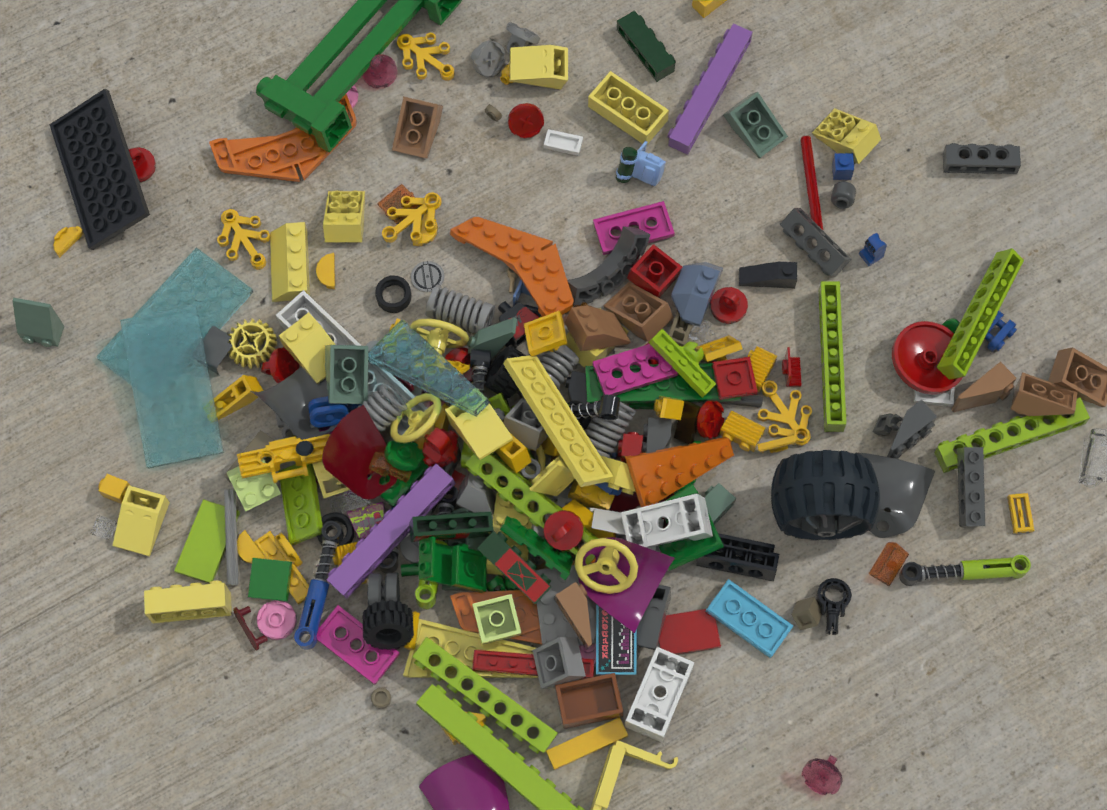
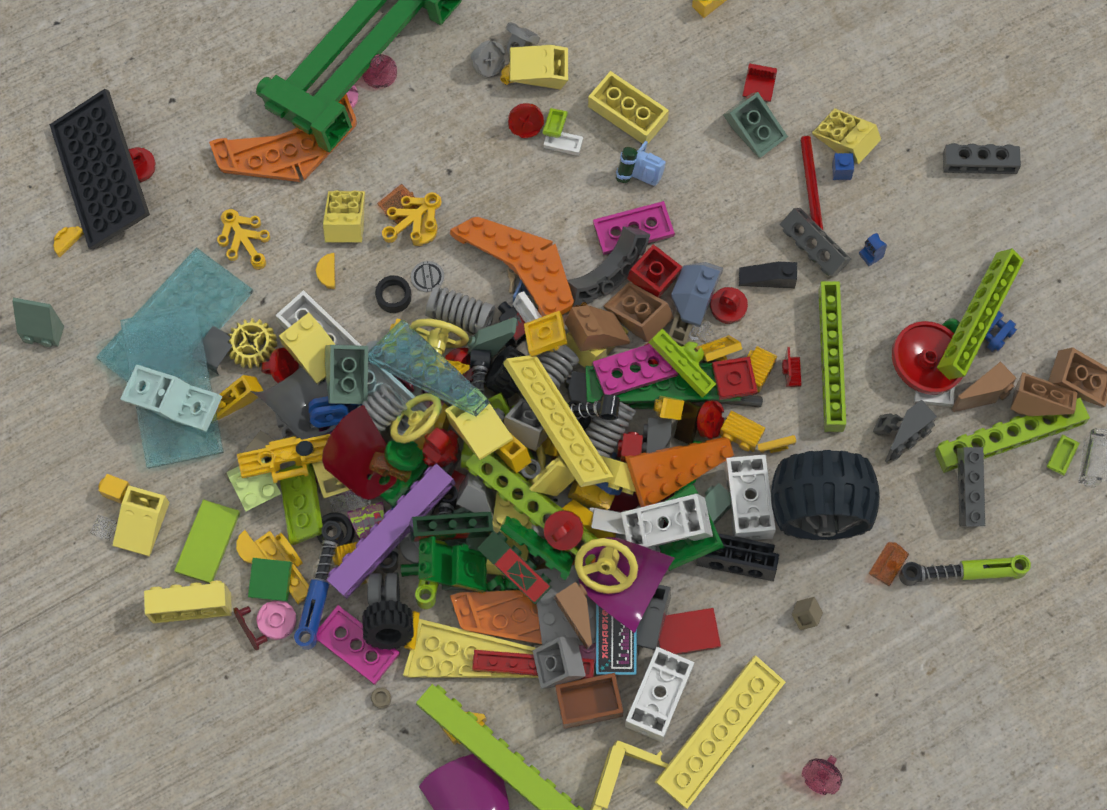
light grey axle [224,489,239,586] -> none
light yellow slope [270,222,310,302] -> none
medium nougat slope [392,96,443,158] -> none
yellow plant [397,32,455,81] -> none
lime brick [412,637,558,754] -> none
yellowish green brick [472,594,521,645] -> none
dark tan tile [485,104,502,122] -> none
yellow tile [546,717,628,770] -> none
dark green brick [617,10,676,82] -> none
medium lavender brick [667,23,753,155] -> none
medium azure tile [705,579,793,659] -> none
yellow plant [757,380,812,446] -> none
black pin [816,578,852,635] -> none
dark grey head [831,181,856,209] -> none
dark grey piece [856,452,935,538] -> none
yellow tile [1007,493,1034,534] -> none
none -> light aqua bracket [121,364,222,432]
none -> white tile [513,291,542,323]
none -> lime tile [543,108,568,138]
none -> light yellow plate [655,656,786,809]
none -> white plate [724,455,776,540]
none -> red piece [742,63,777,102]
none -> lime tile [1046,434,1080,476]

